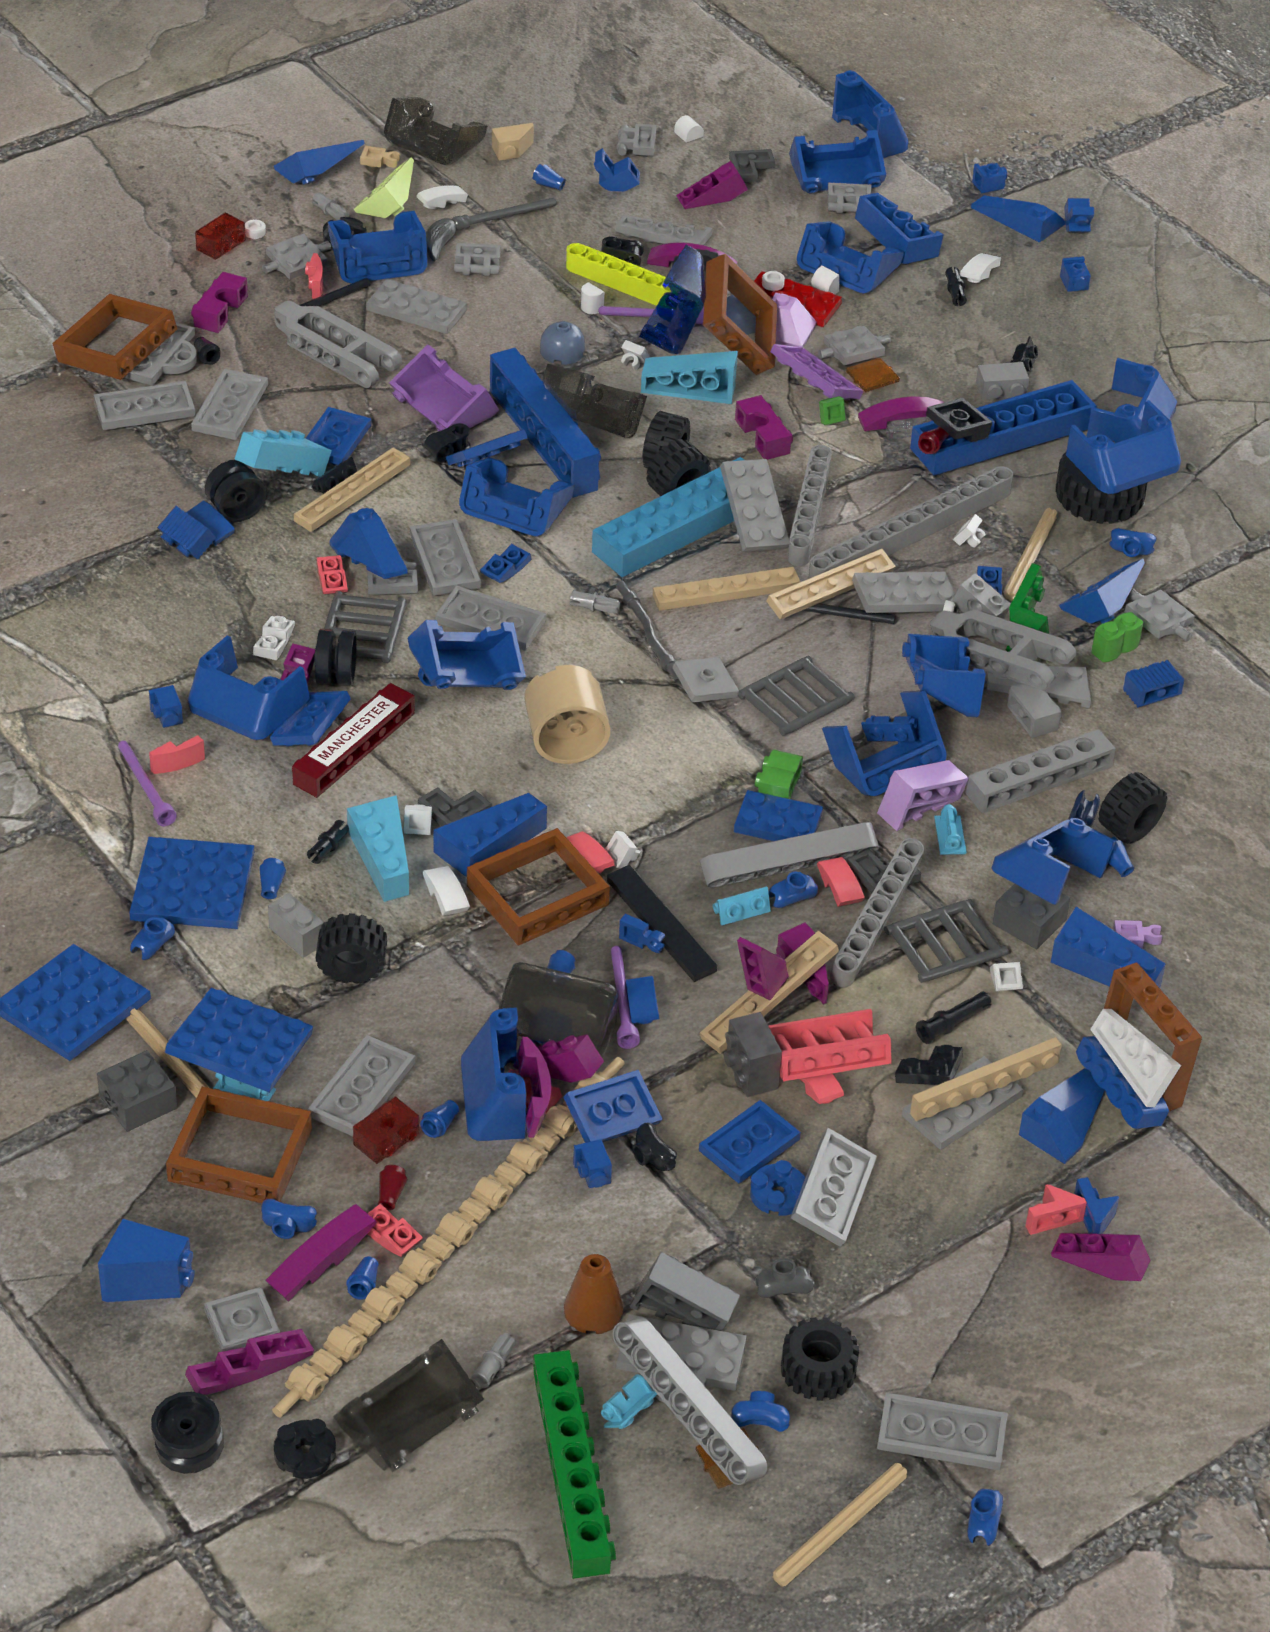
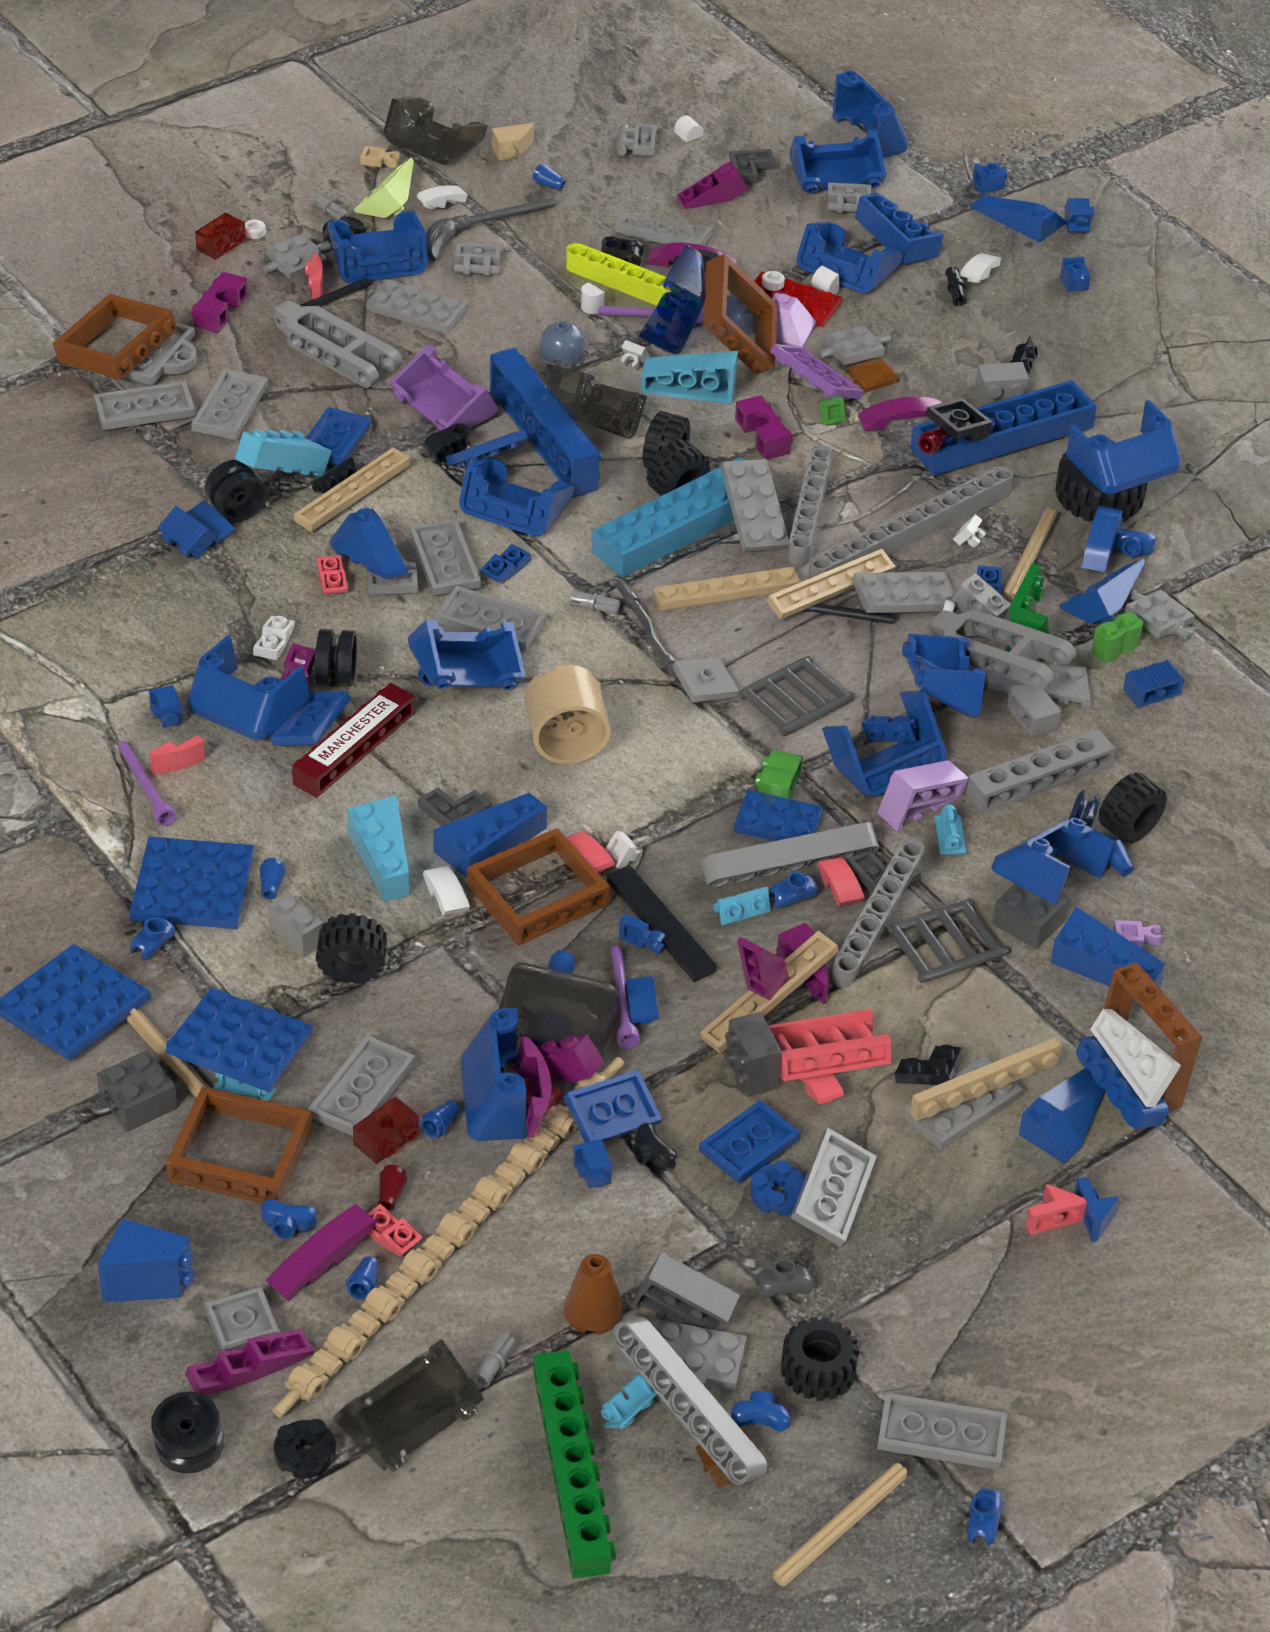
black cone [194,337,221,365] -> none
blue wedge [274,140,365,185] -> none
black pin [307,820,349,864] -> none
dark grey bar [324,591,407,663] -> none
white tile [404,804,432,835] -> none
blue brick [594,148,640,192] -> none
black pin [915,991,992,1044] -> none
white slope [990,962,1023,991] -> none
magenta slope [1051,1233,1151,1281] -> none
blue windscreen [1087,358,1177,443] -> none
none -> blue arch [1081,506,1123,573]

